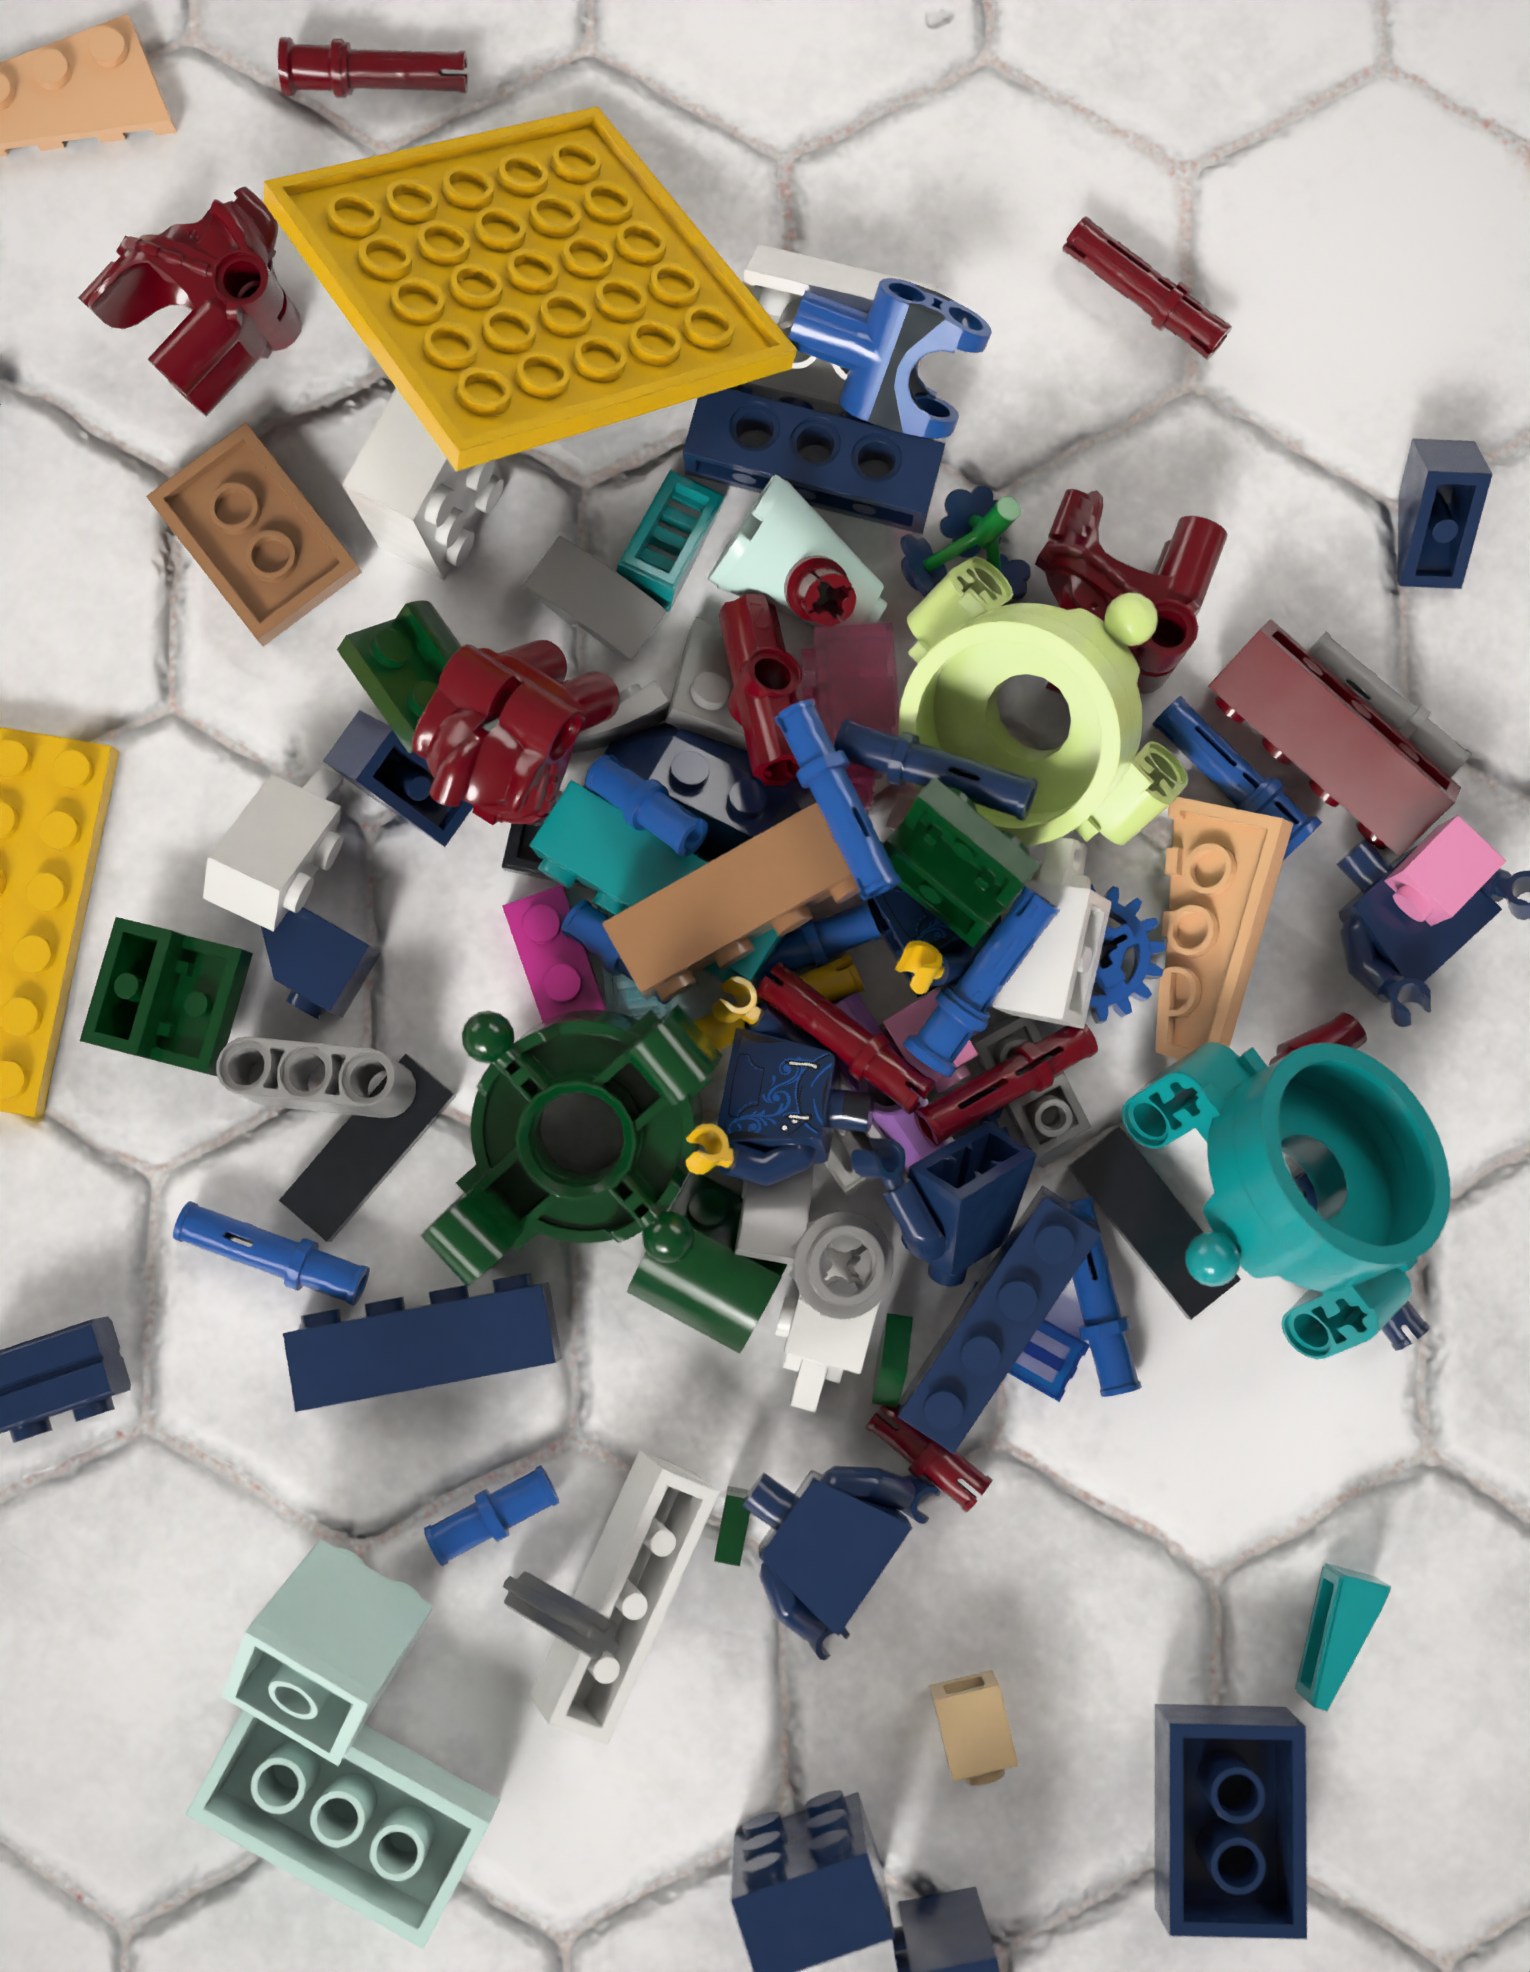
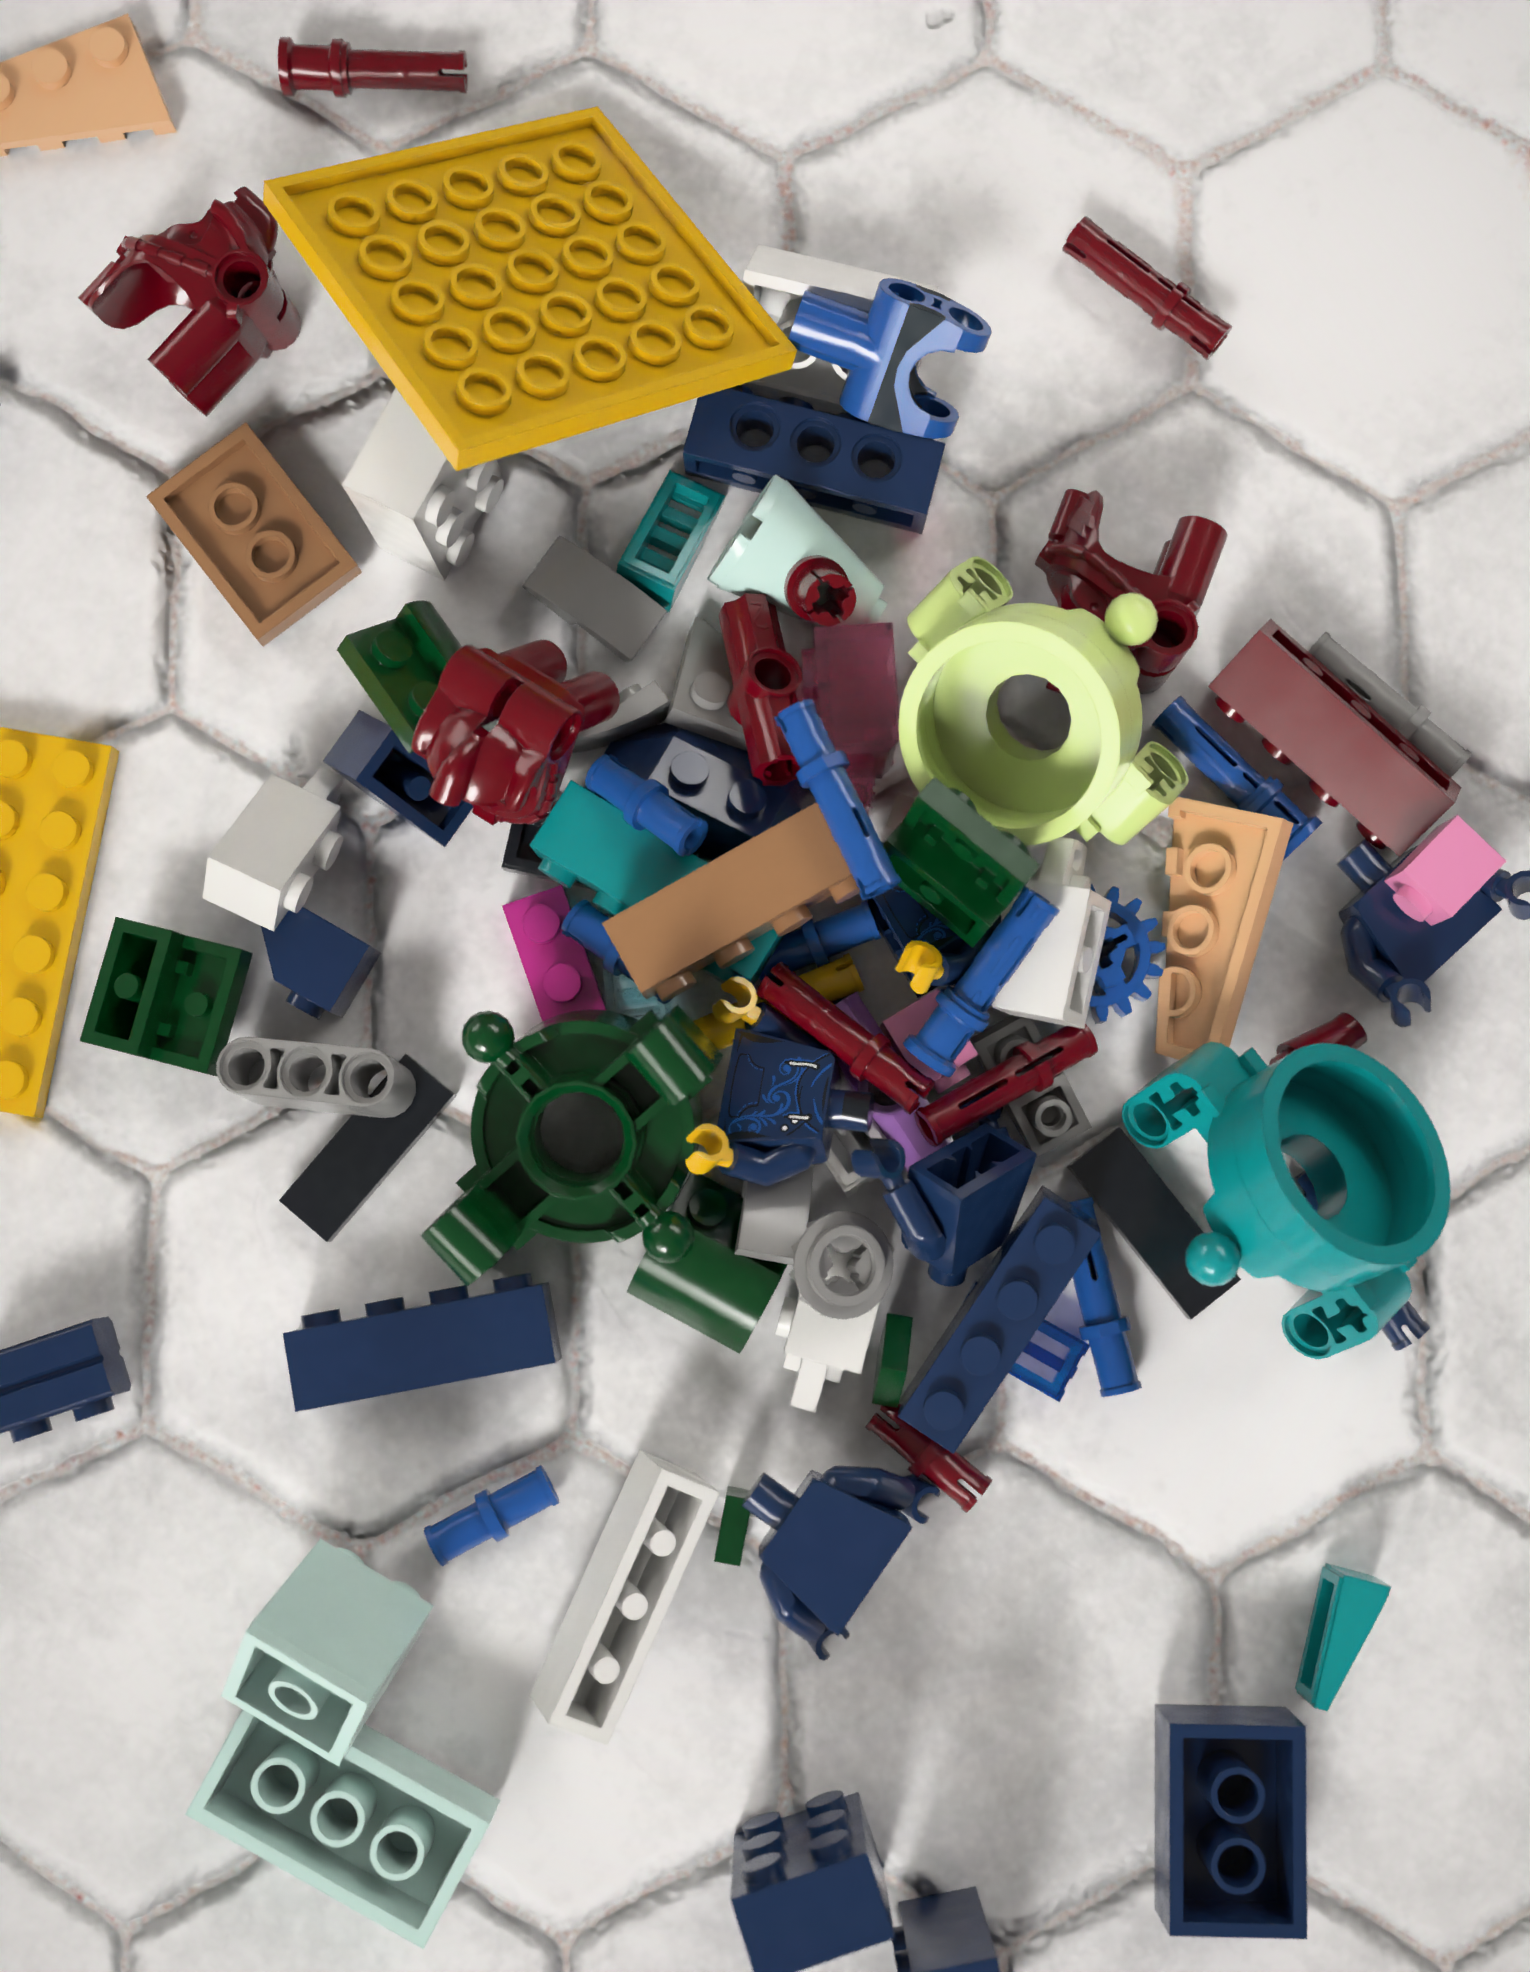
blue pin [173,1201,370,1306] -> none
dark grey axle [503,1571,620,1660] -> none
dark blue pin [834,718,1038,821] -> none
dark blue plant [900,485,1031,605] -> none
tan brick [929,1670,1019,1785] -> none
dark blue slope [1397,438,1492,589] -> none

